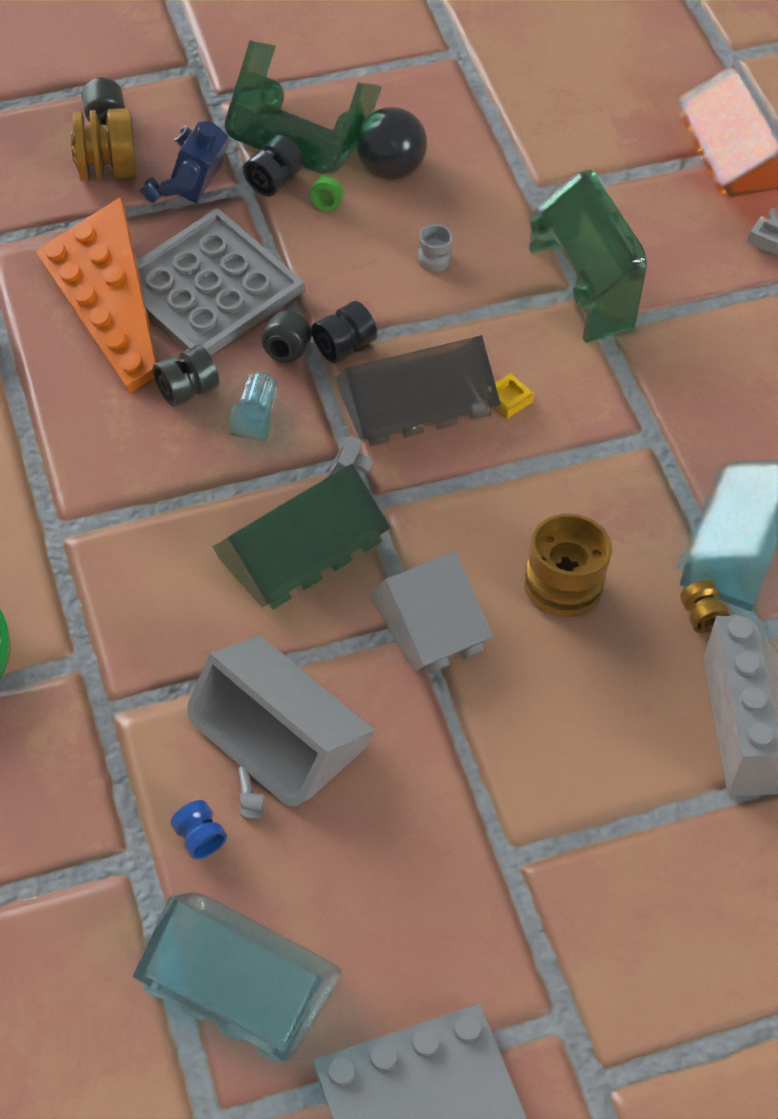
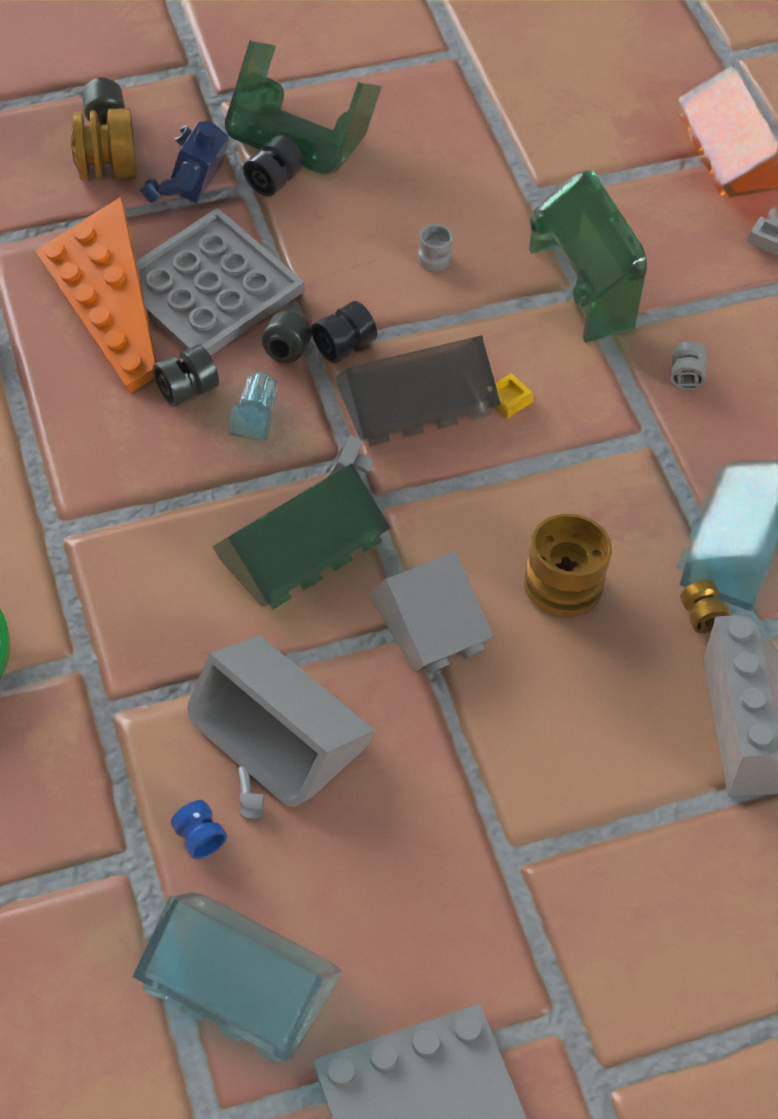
bright green tile [310,175,344,212] -> none
black piece [356,107,427,180] -> none
none -> light grey wheel [670,341,708,391]

